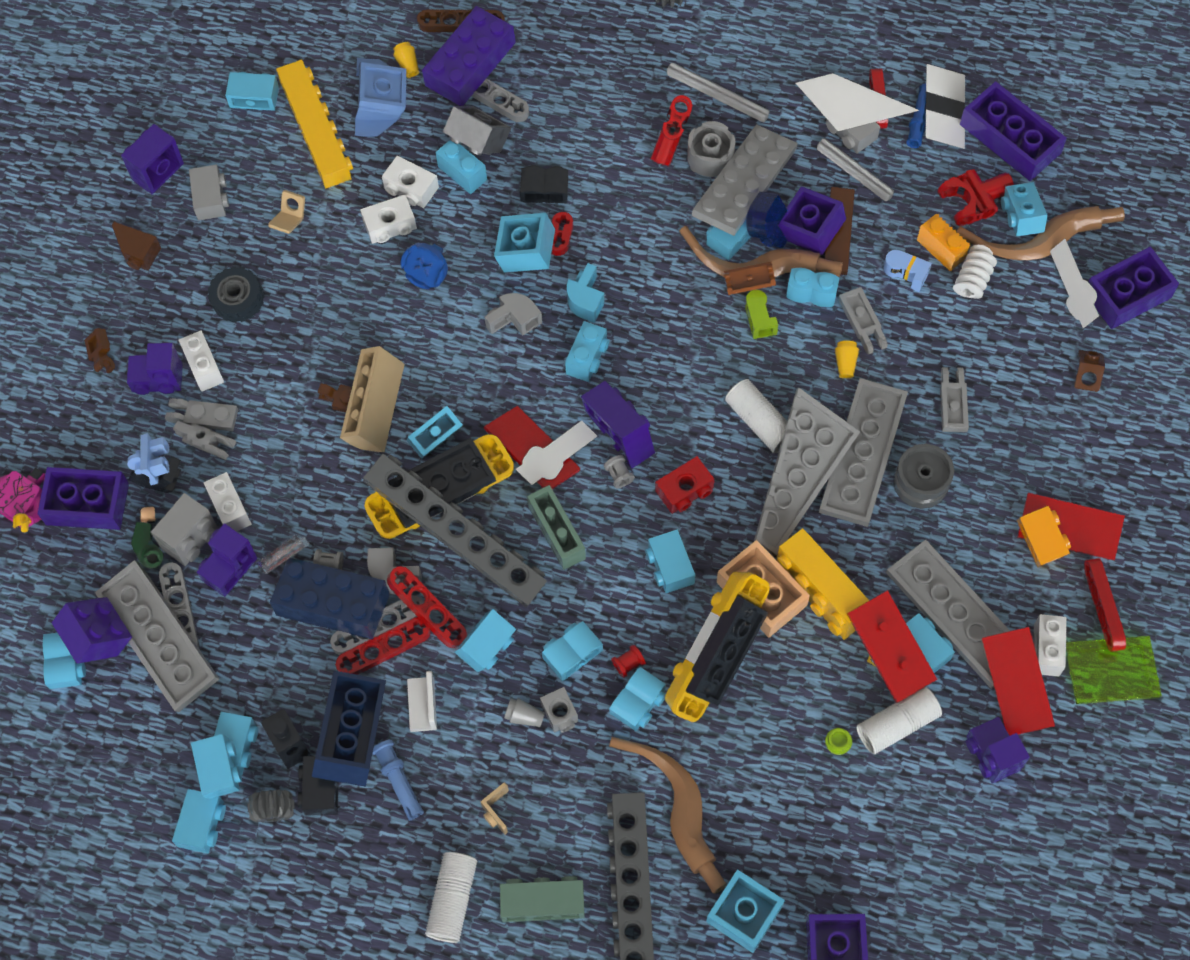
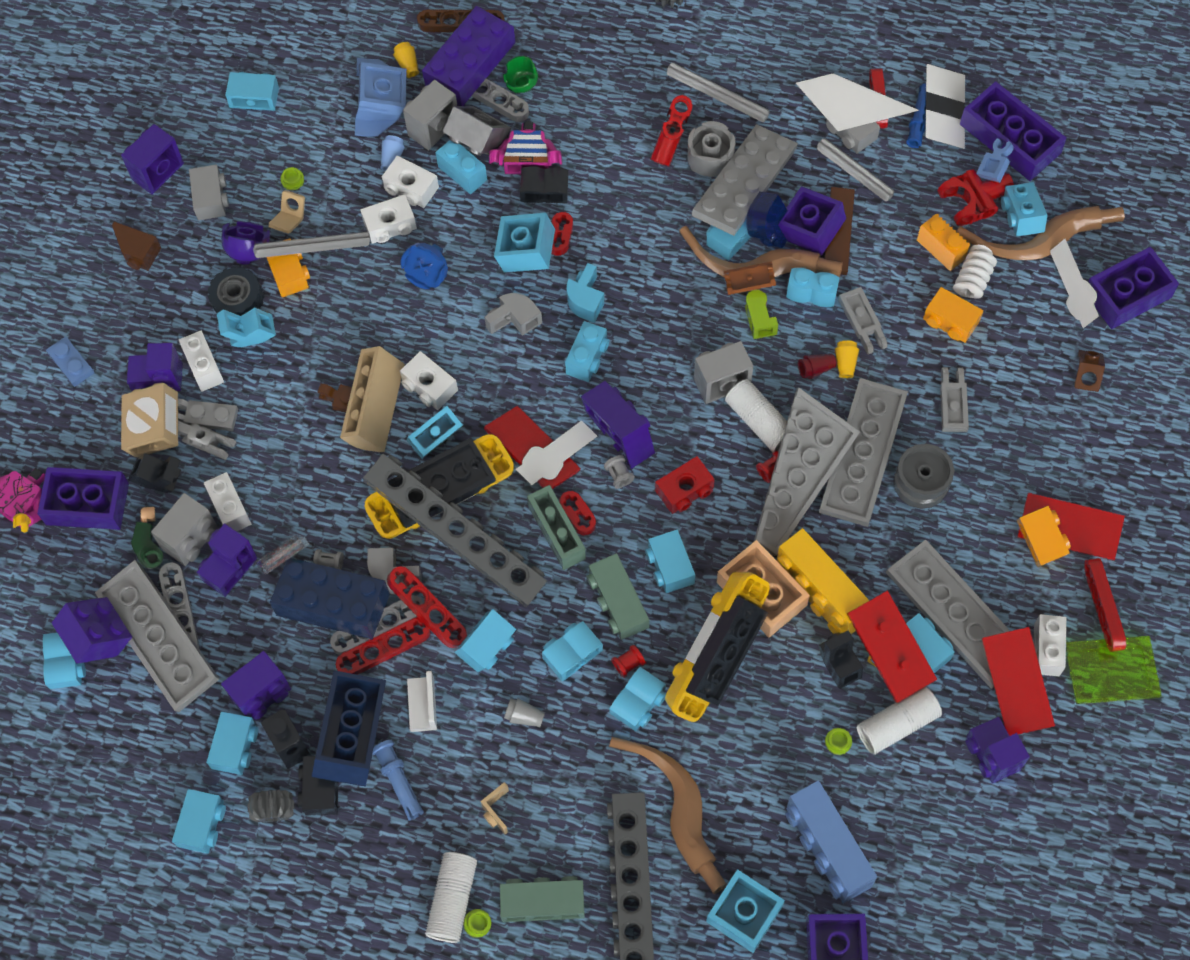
reddish brown plate [84,328,115,374] -> none
light blue hips [127,433,169,485] -> none
medium azure brick [191,734,242,799] -> none
yellow brick [276,60,353,189] -> none
light grey brick [540,687,578,733] -> none
light blue leg [883,250,932,292] -> none
none -> medium blue plate [46,336,94,387]
none -> tan brick [121,383,178,457]
none -> medium azure brick [217,308,276,347]
none -> dark purple cylinder [221,221,270,265]
none -> dark purple brick [221,651,291,720]
none -> light grey axle [253,232,370,258]
none -> light orange brick [266,238,310,297]
none -> lime plate [281,167,304,190]
none -> light blue cone [381,135,405,171]
none -> white brick [400,351,458,410]
none -> light grey brick [403,80,457,151]
none -> lime plate [463,909,491,938]
none -> torso [489,121,562,174]
none -> green hair [503,56,538,93]
none -> red beam [559,491,596,535]
none -> sand green brick [586,553,650,640]
none -> light grey brick [694,341,753,404]
none -> red bush [756,451,779,483]
none -> medium blue brick [785,780,877,904]
none -> dark red cone [798,353,836,379]
none -> black brick [819,631,863,689]
none -> light orange brick [923,287,984,343]
none -> medium blue plate [976,138,1014,183]

